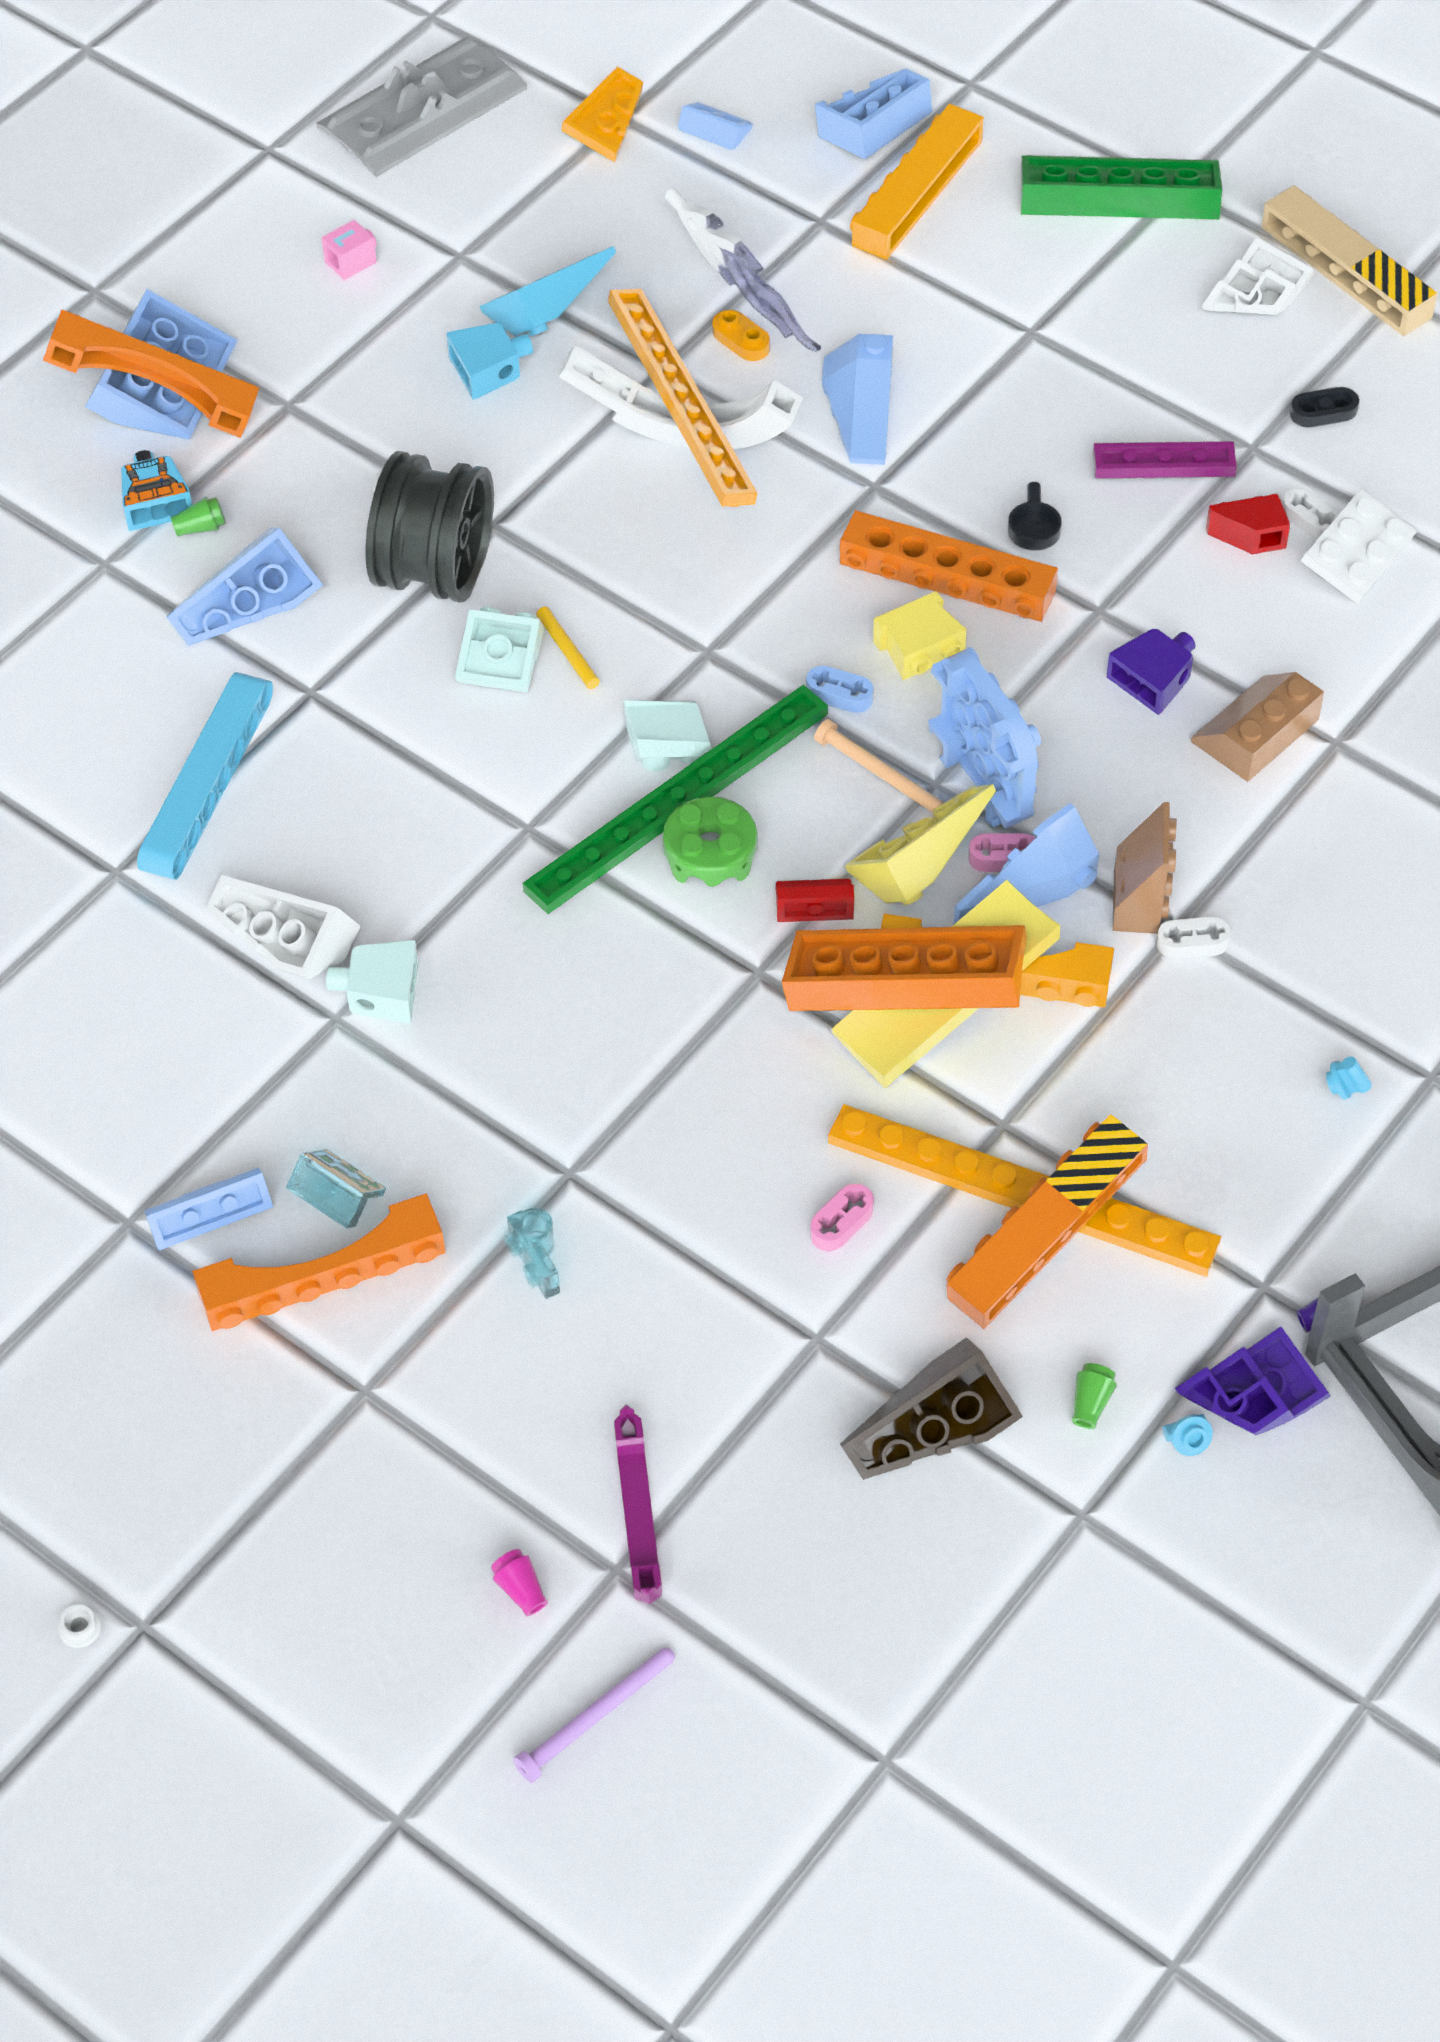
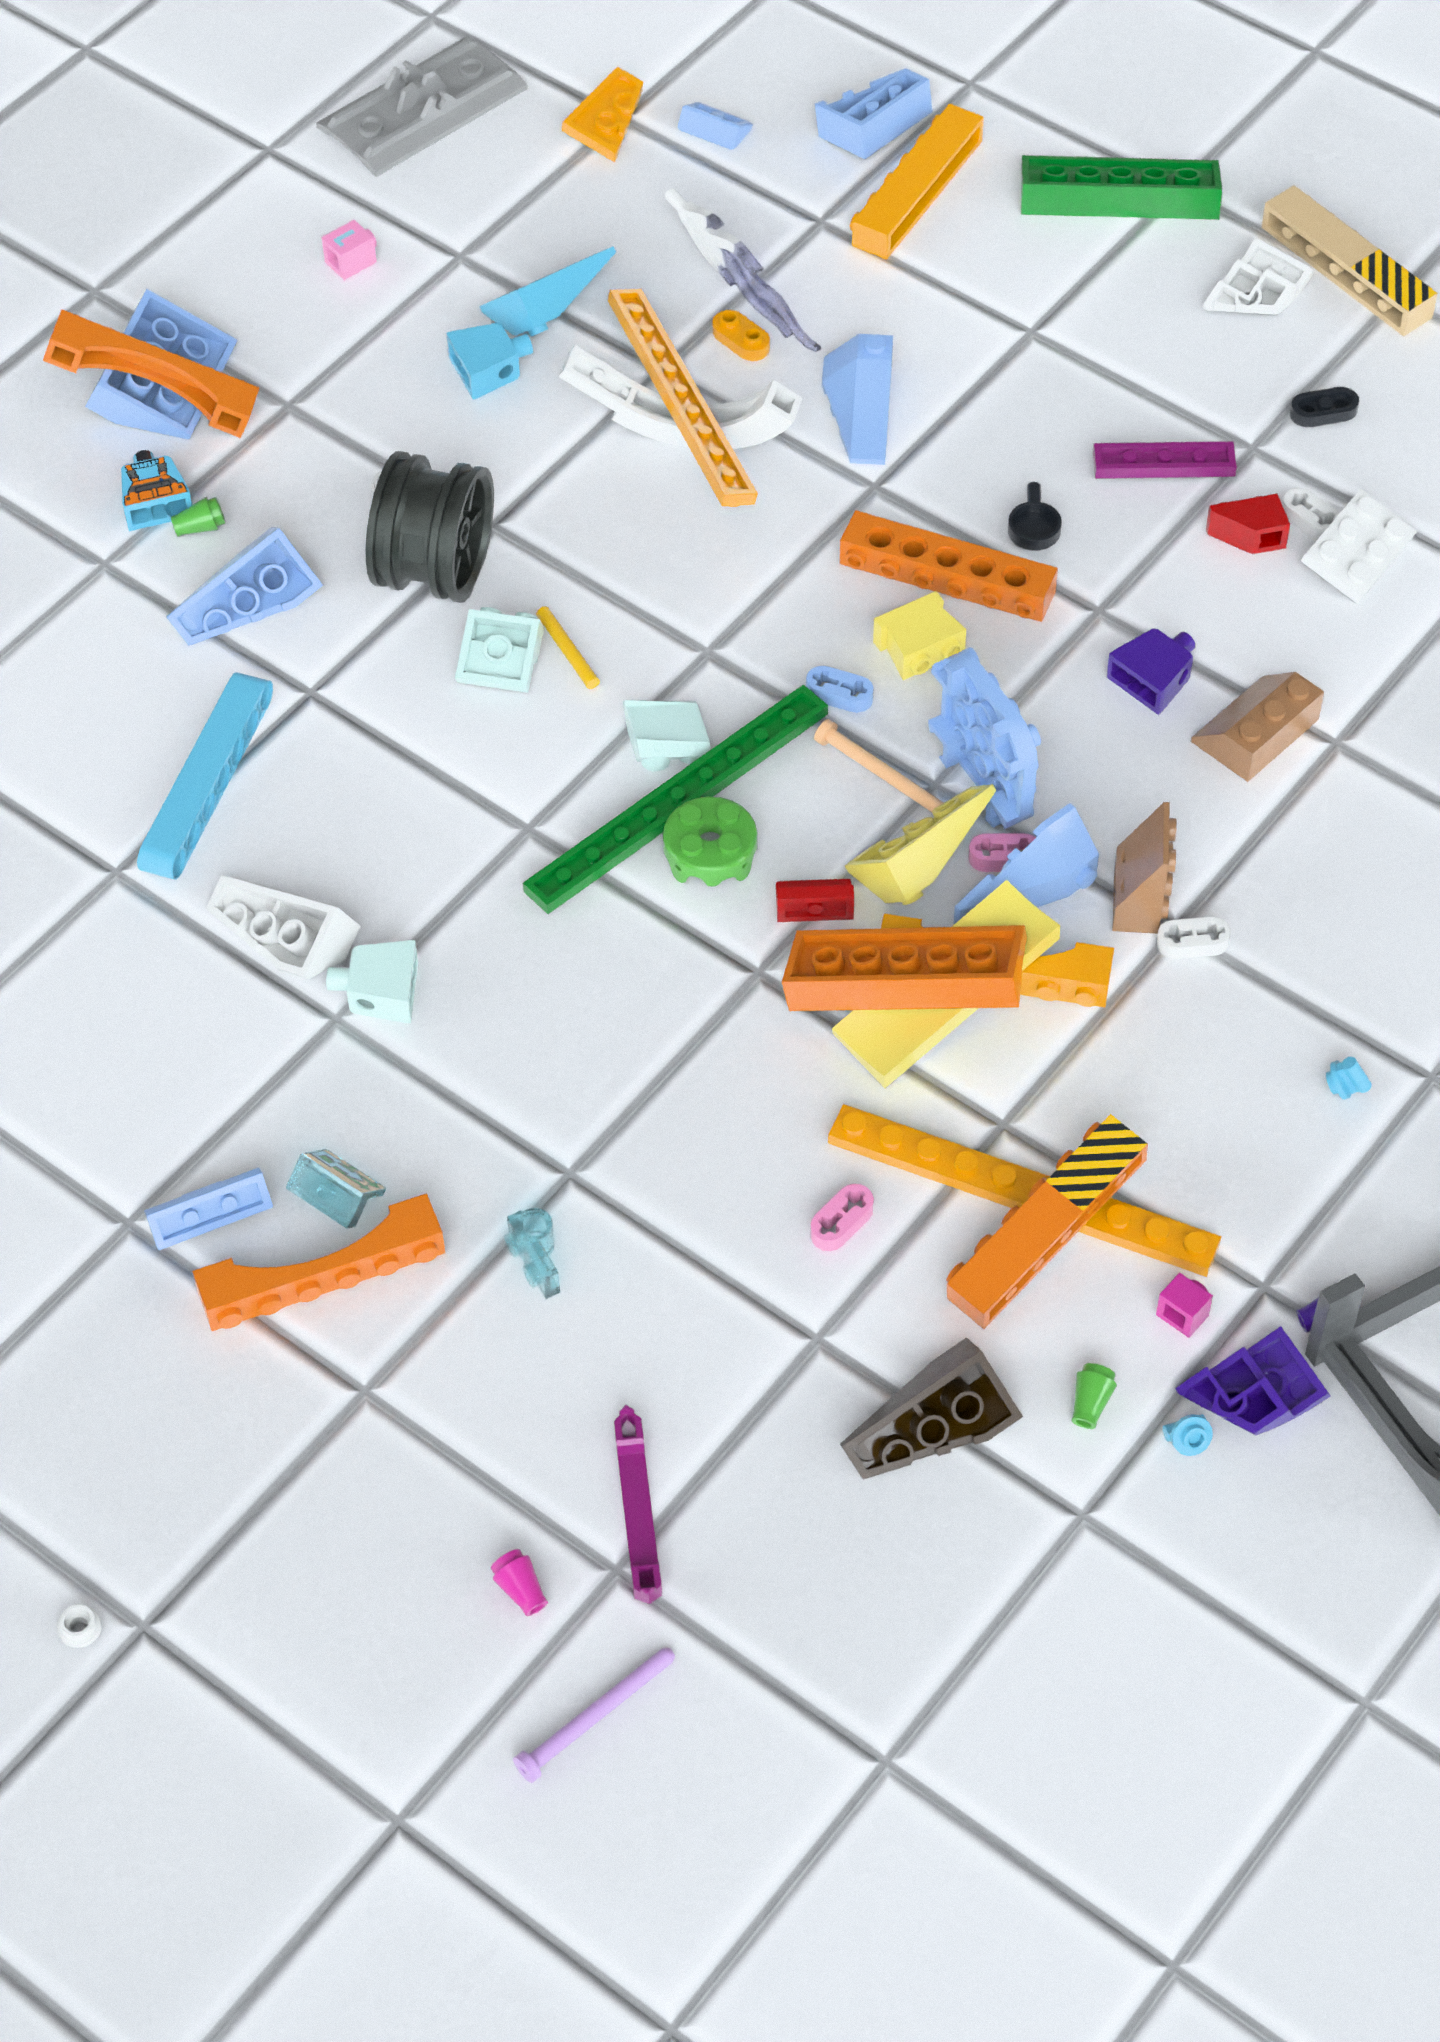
none -> dark pink plate [1156,1272,1213,1338]

